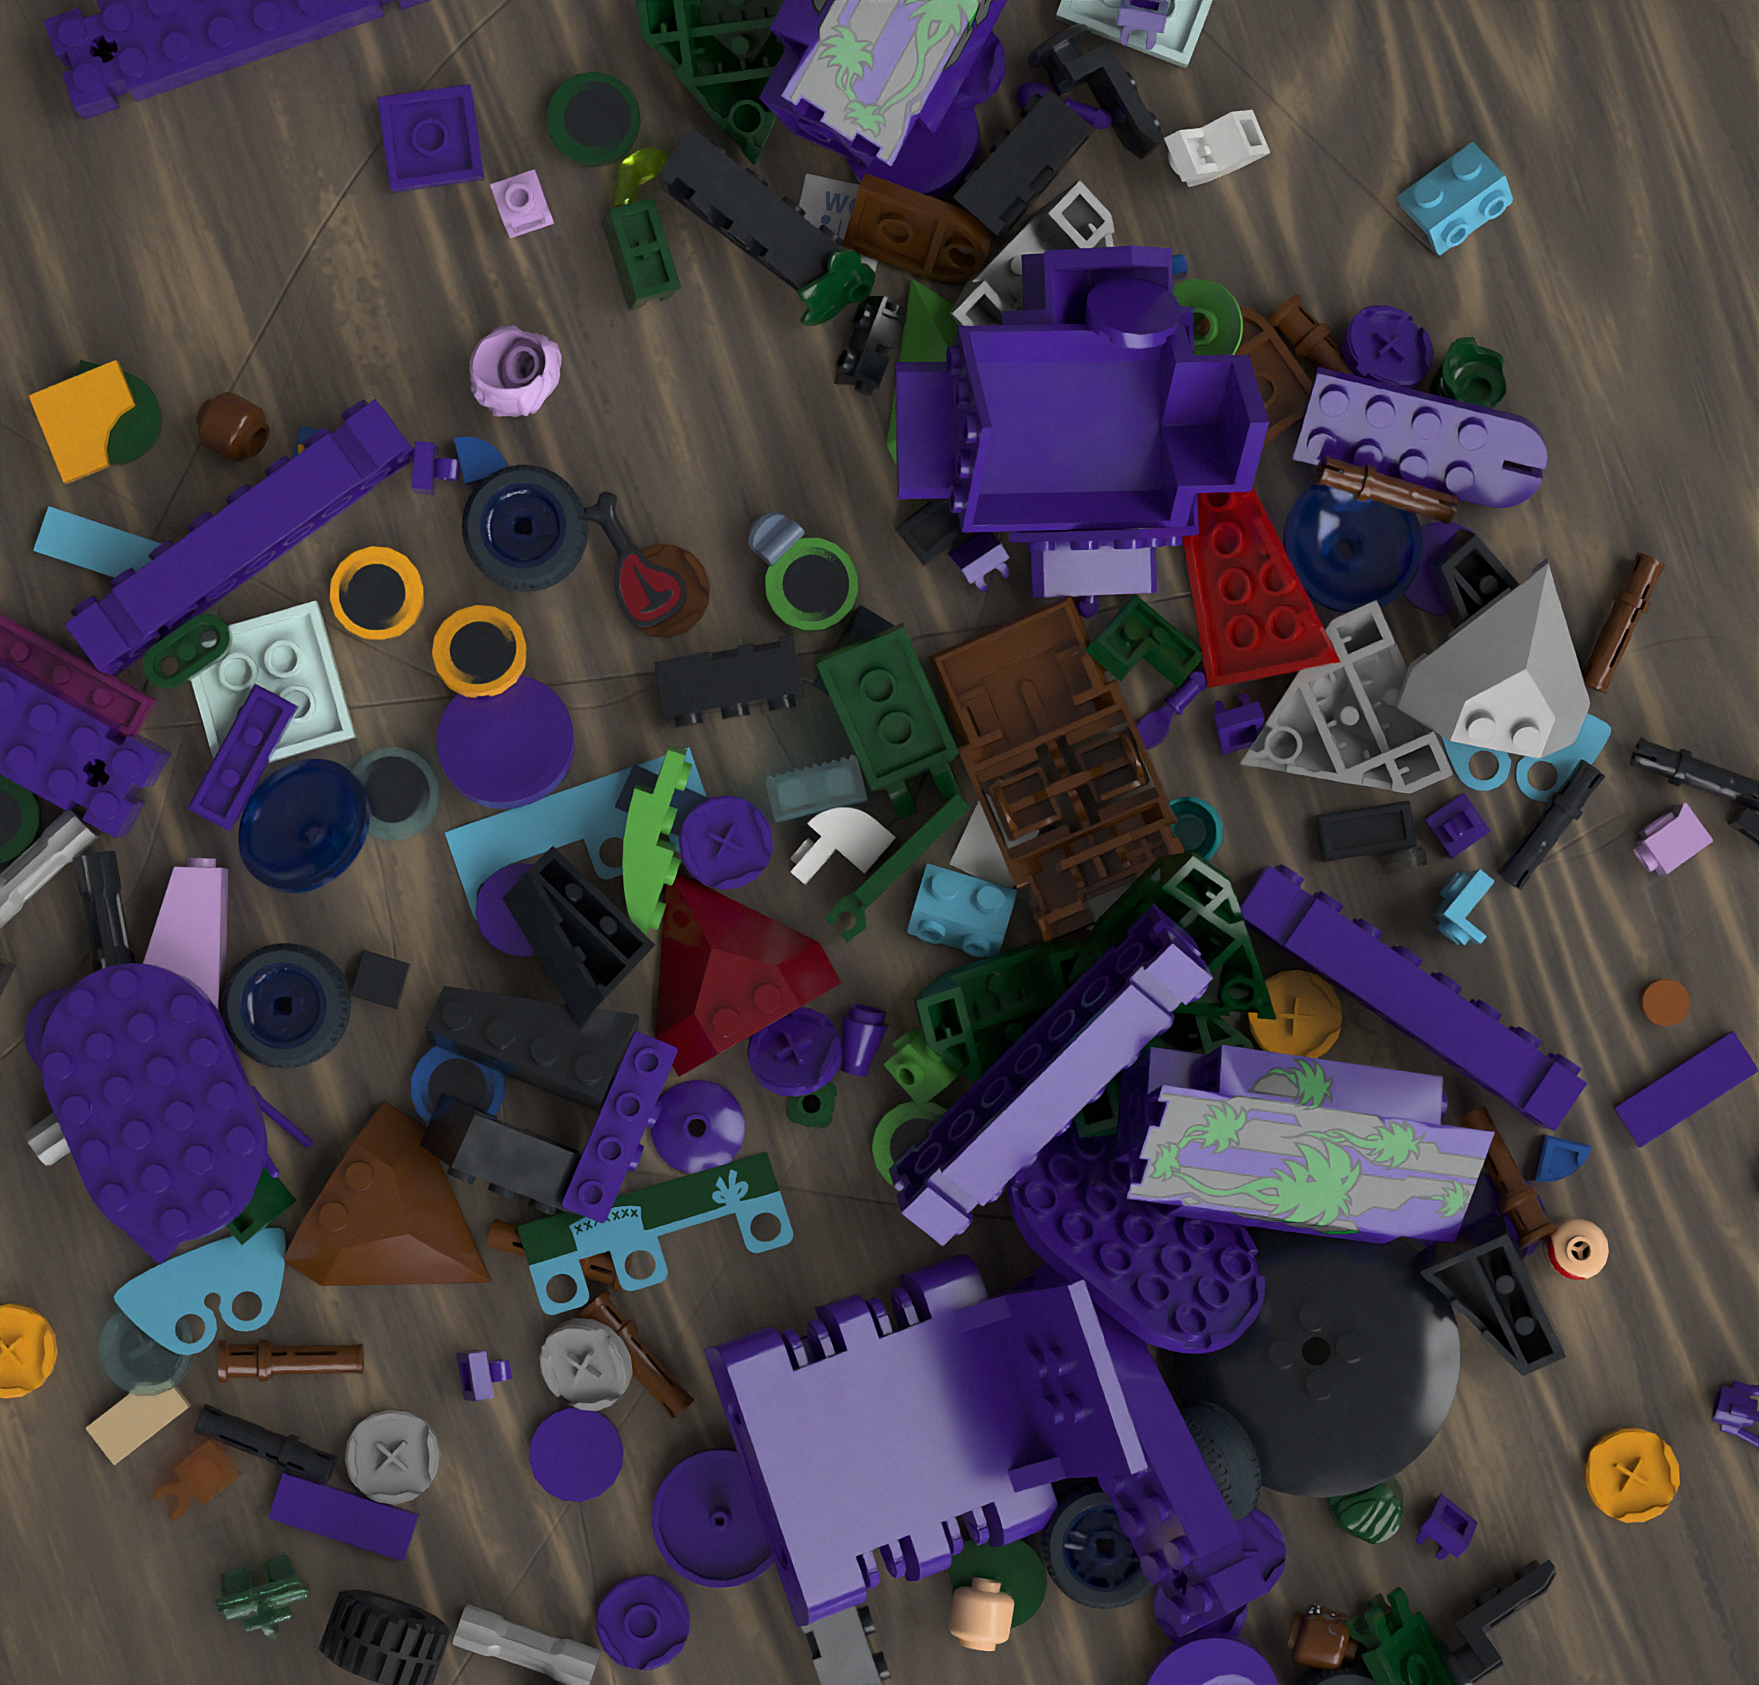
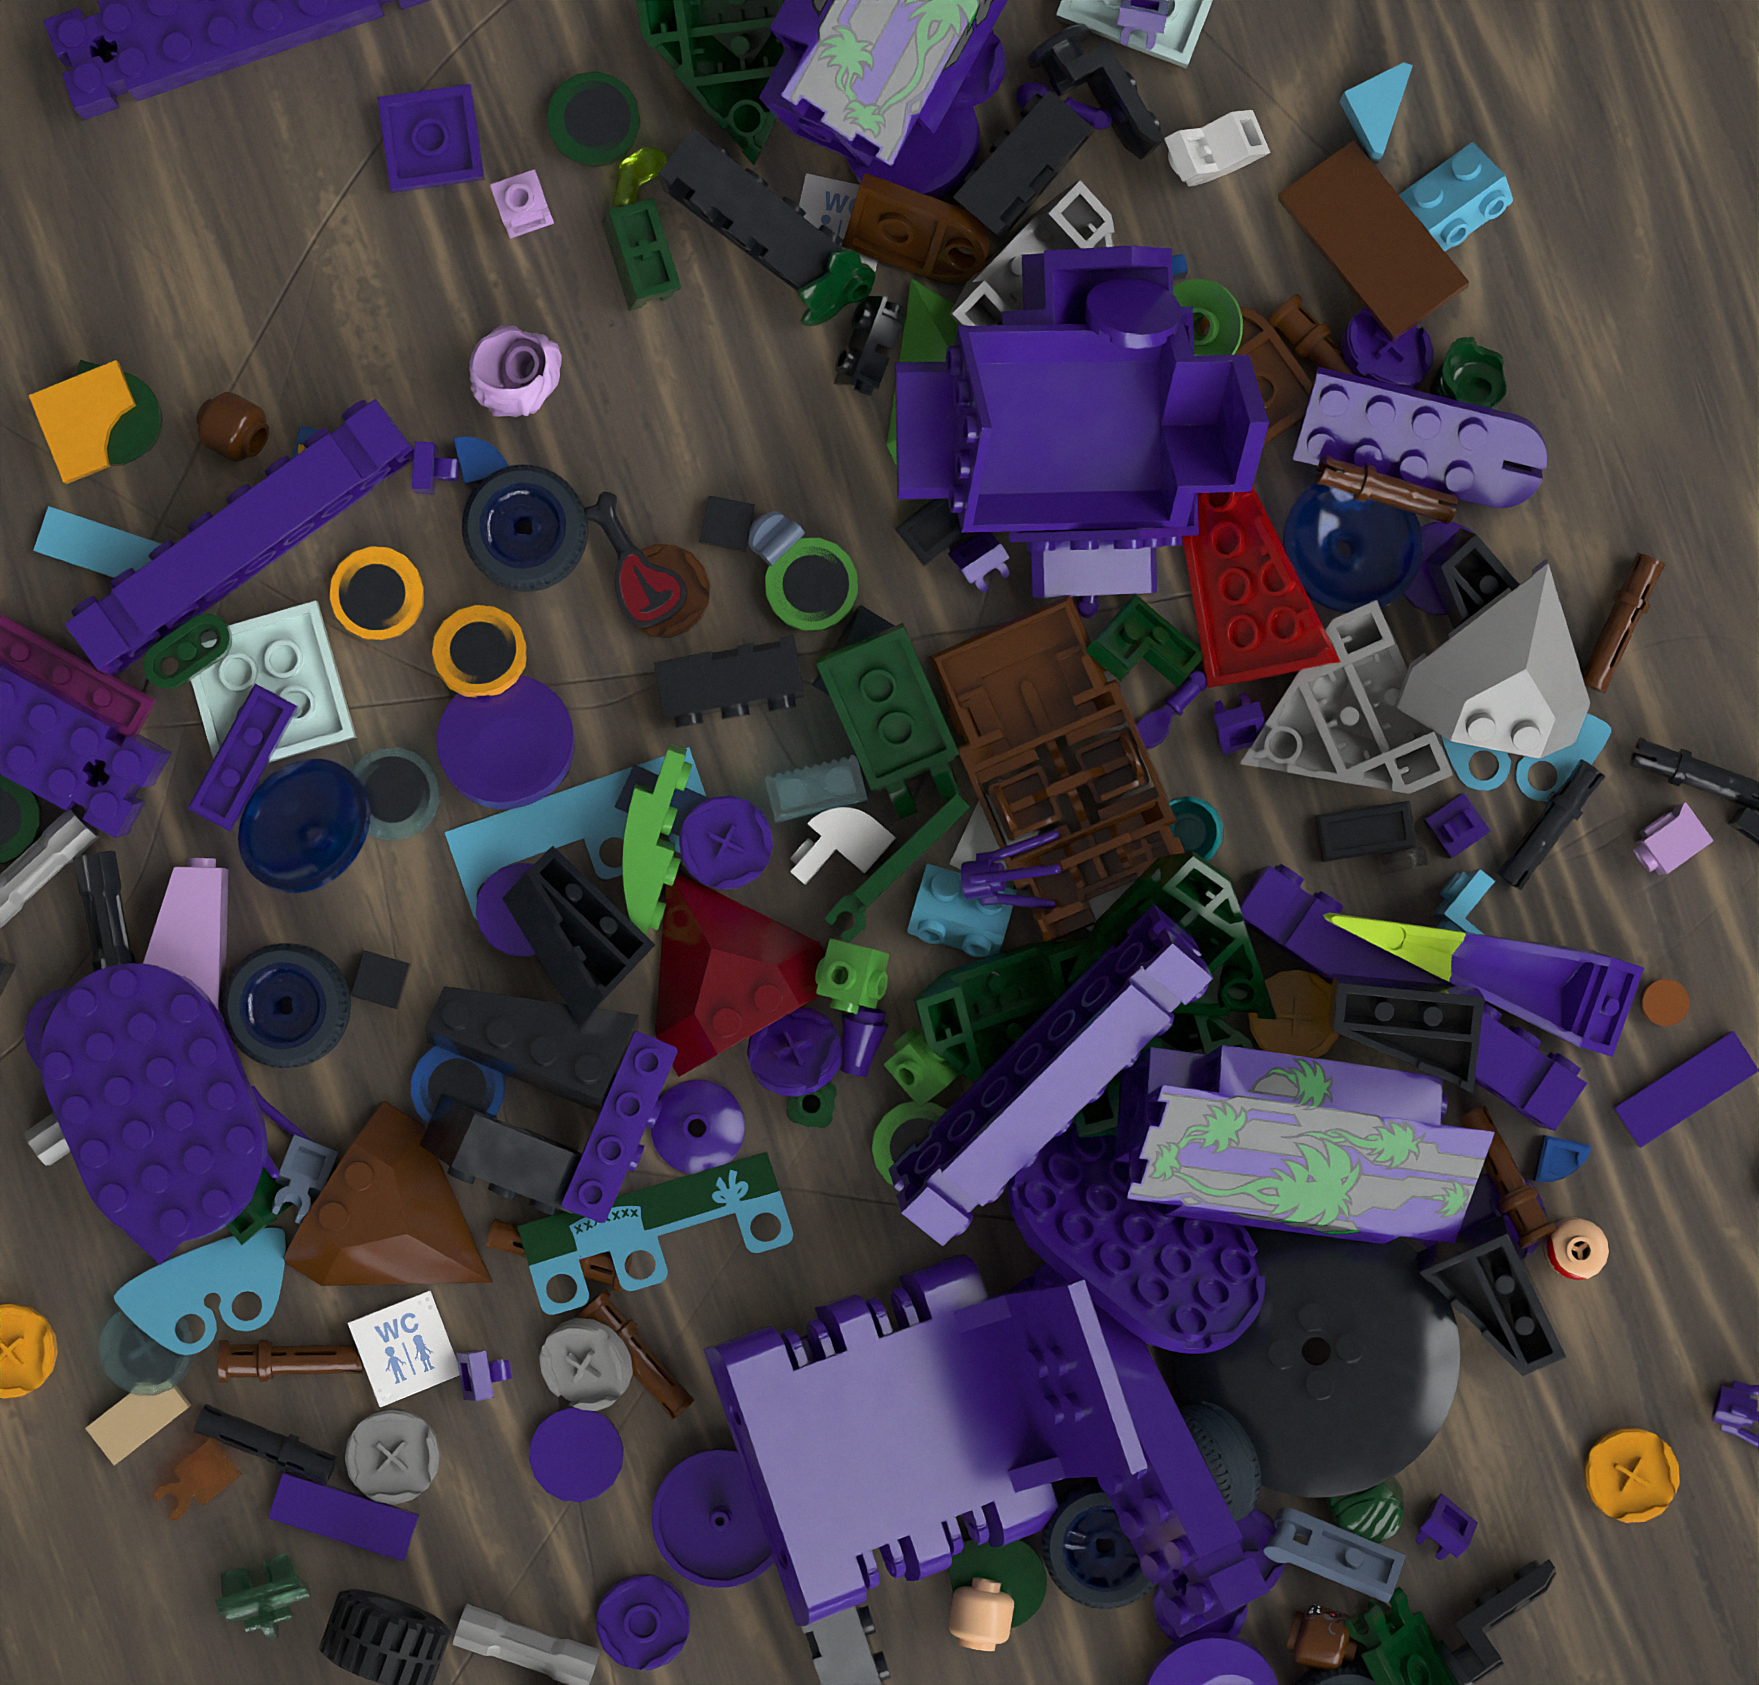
none -> sand blue plate [271,1135,338,1224]
none -> white sticker [348,1291,460,1407]
none -> black tile [699,495,755,552]
none -> bright green brick [816,938,890,1014]
none -> dark purple plant [961,830,1061,909]
none -> sand blue plate [1264,1507,1406,1603]
none -> reddish brown tile [1278,140,1469,341]
none -> dark purple plate [1323,913,1644,1057]
none -> black wedge [1328,974,1485,1093]
none -> medium azure slope [1339,62,1413,163]

